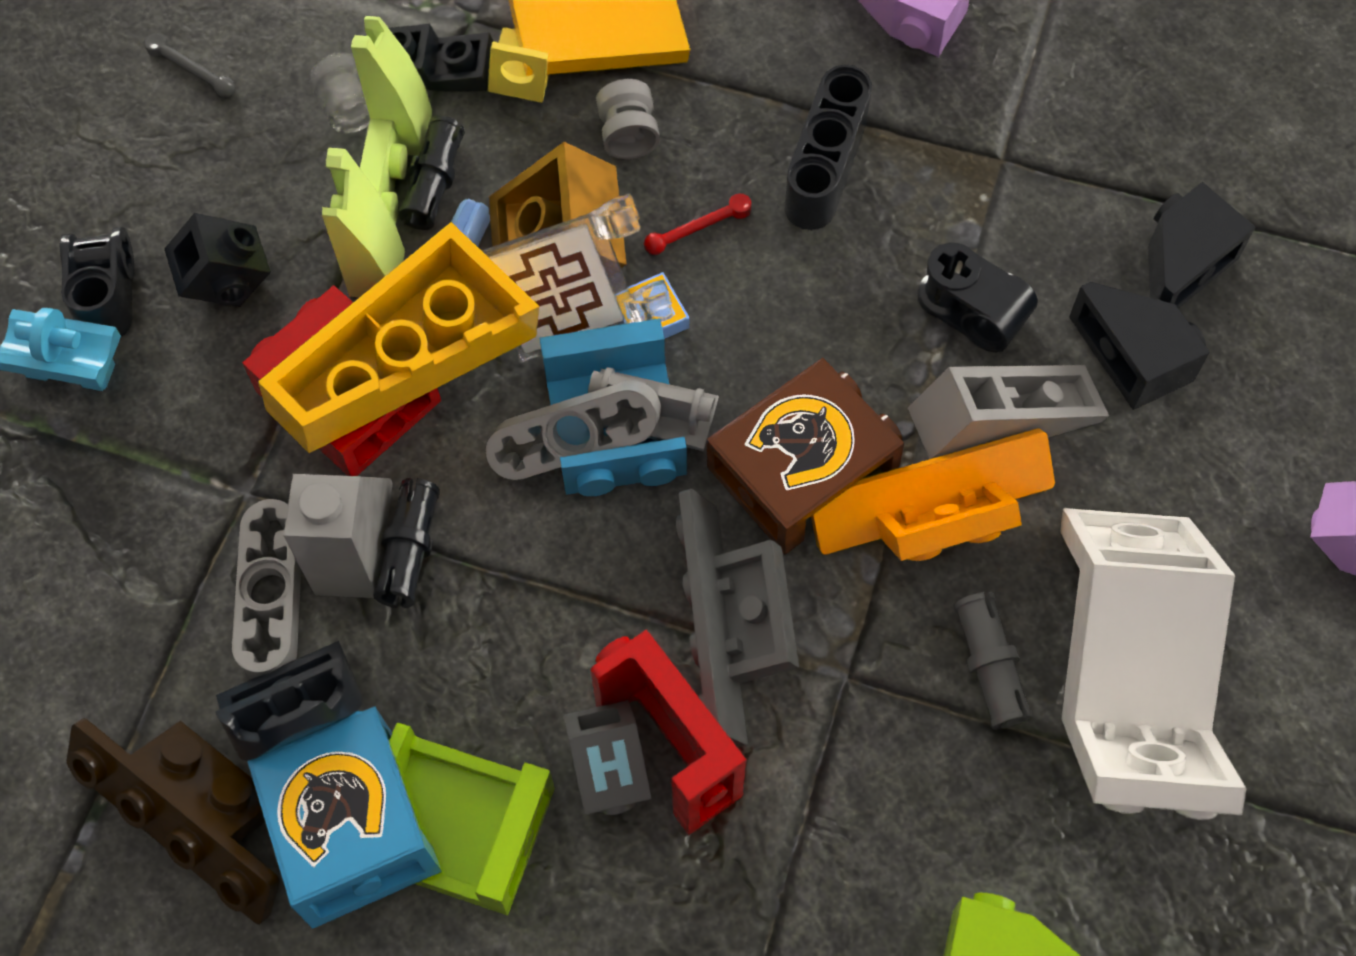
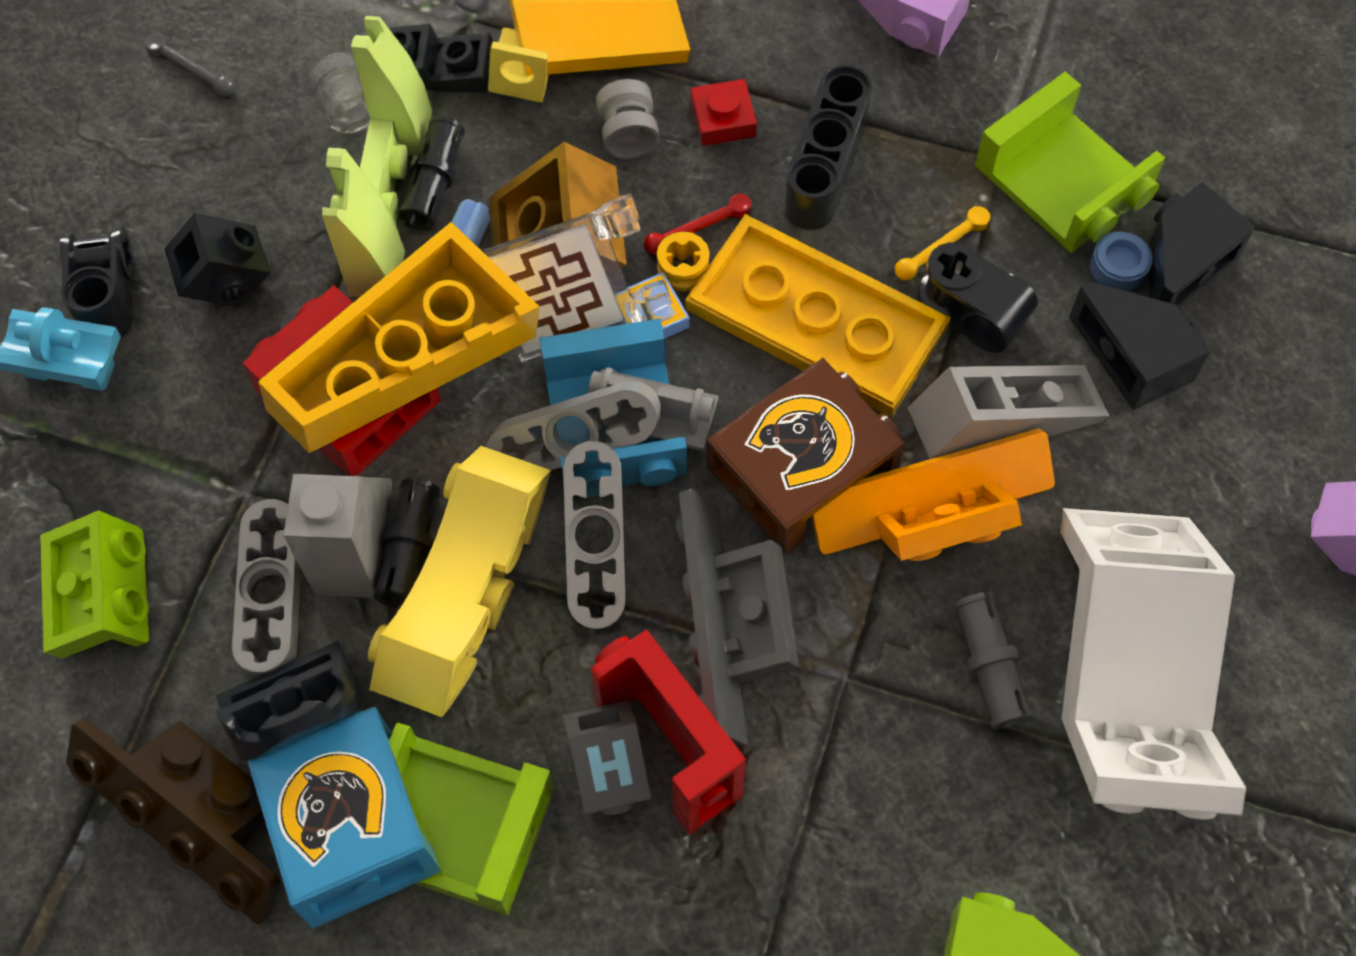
none -> lime bracket [40,510,149,659]
none -> light yellow brick [368,446,551,717]
none -> light grey beam [563,441,626,629]
none -> yellow bush [657,232,710,292]
none -> yellow tile [685,214,951,418]
none -> red plate [691,79,757,146]
none -> yellow hinge [895,206,990,281]
none -> lime panel [975,71,1165,253]
none -> medium blue tile [1090,231,1153,292]

